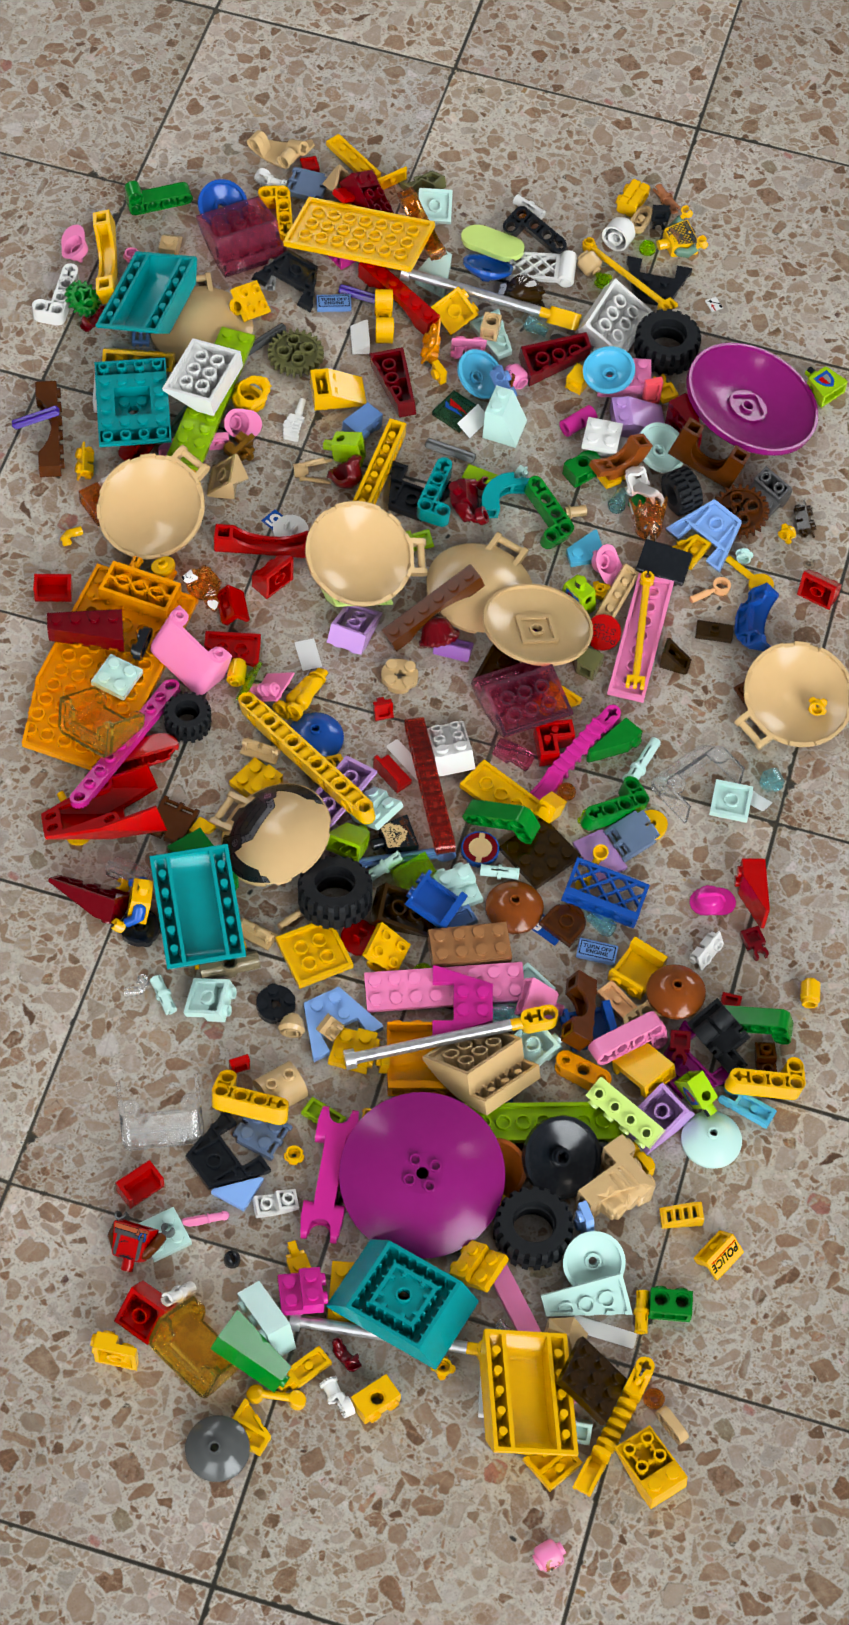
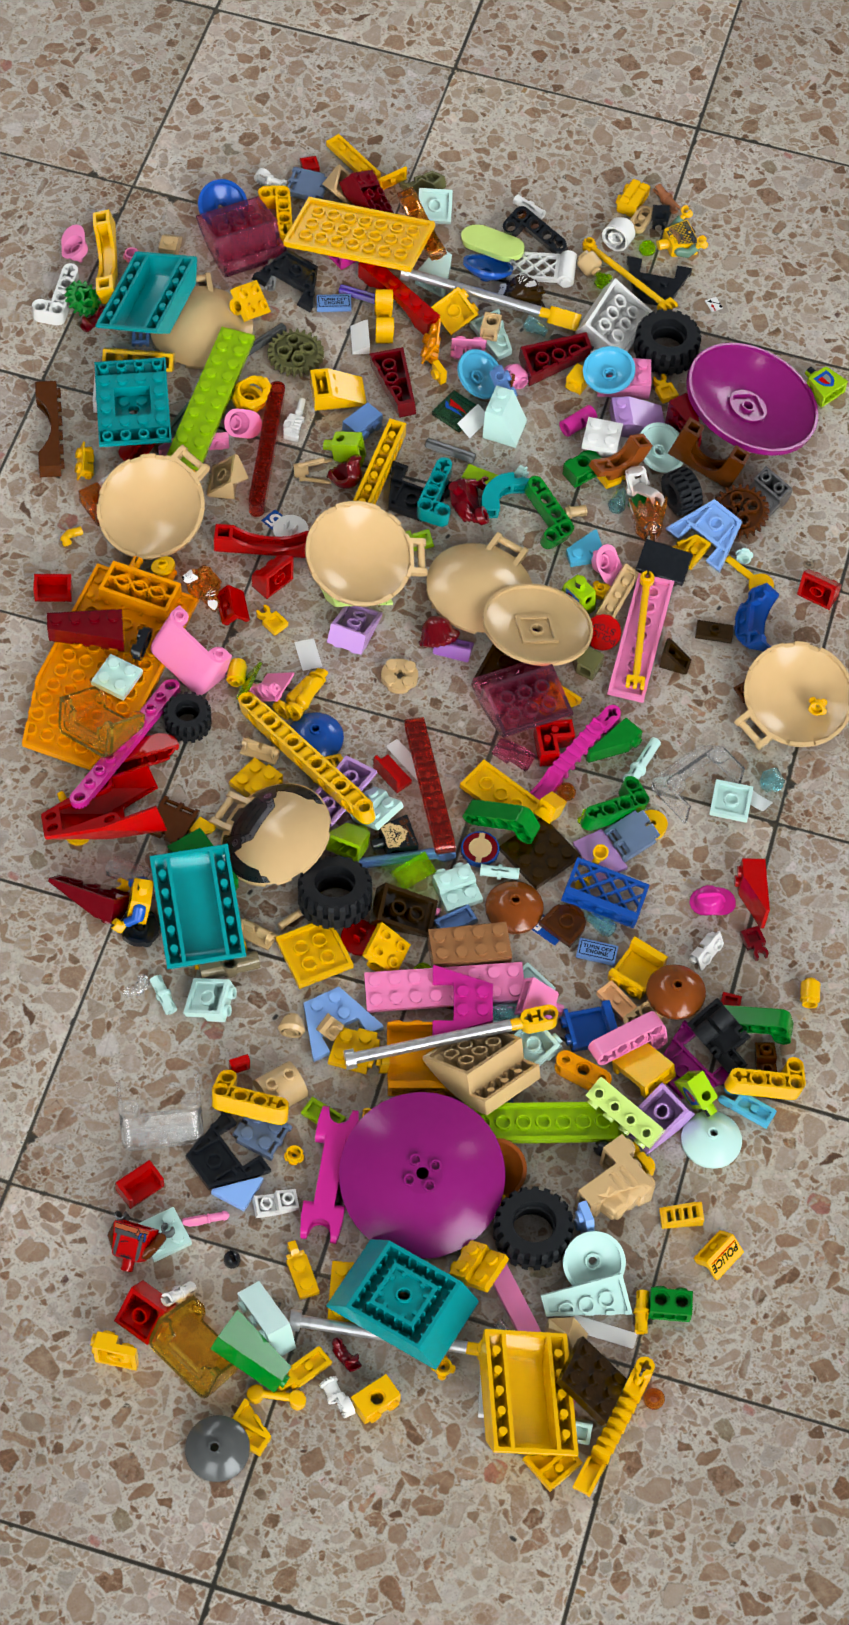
dark purple axle [12,405,60,430] -> none
green beam [124,181,193,215] -> none
white slope [162,338,243,416] -> none
red wing [204,631,261,669] -> none
pearl gold hips [223,431,255,461] -> none
tan panel [247,130,315,169] -> none
black plate [256,983,296,1024] -> none
dark pink plate [277,1267,328,1316] -> none
red tile [332,187,356,204] -> none
light aqua pin [368,850,404,882] -> none
red tile [373,697,394,721] -> none
reddish brown arch [382,564,485,652] -> none
blue panel [405,869,468,928] -> none
white slope [426,721,475,777] -> none
black dish [522,1116,601,1199] -> none
bright pink head [532,1539,566,1572] -> none
reddish brown arch [561,970,597,1051] -> none
yellow slope [614,1425,688,1509] -> none
coral tile [641,377,663,404] -> none
tan beam [655,1405,689,1445] -> none
dark red plate [669,1029,691,1065] -> none
light nougat piece [689,577,731,603] -> none
yellow plate [778,523,796,544] -> none
dark brown hinge [794,499,816,538] -> none
none -> clear red beam [249,381,285,517]
none -> yellow plate [256,605,288,636]

